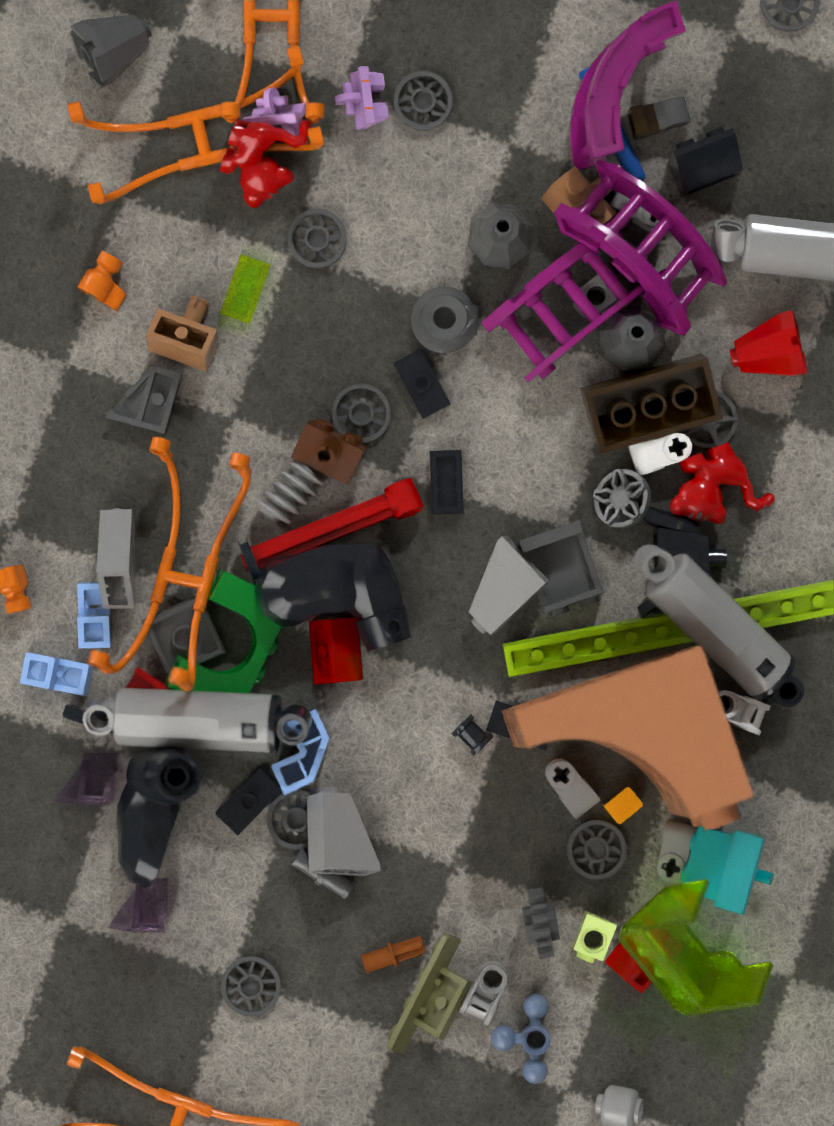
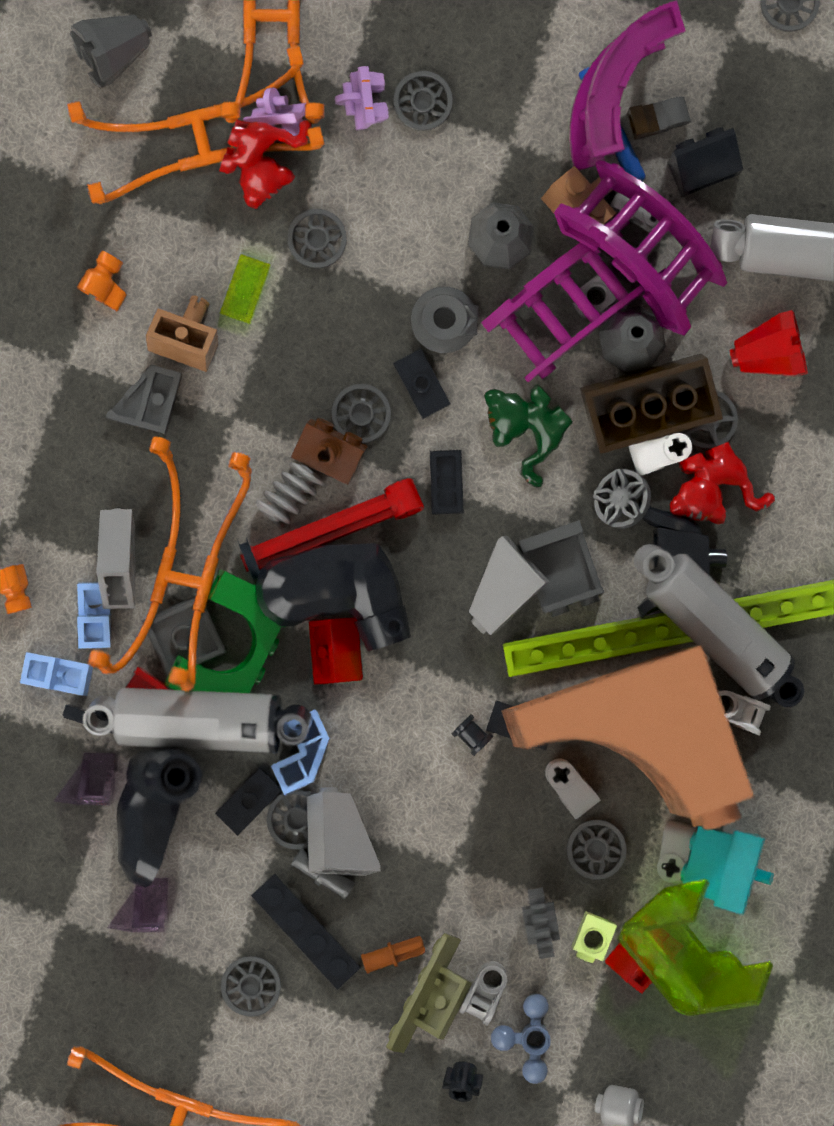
light orange slope [602,787,643,824] -> none
none -> black plate [251,874,361,990]
none -> black gear [442,1061,483,1102]
none -> dark green animal [484,383,573,488]

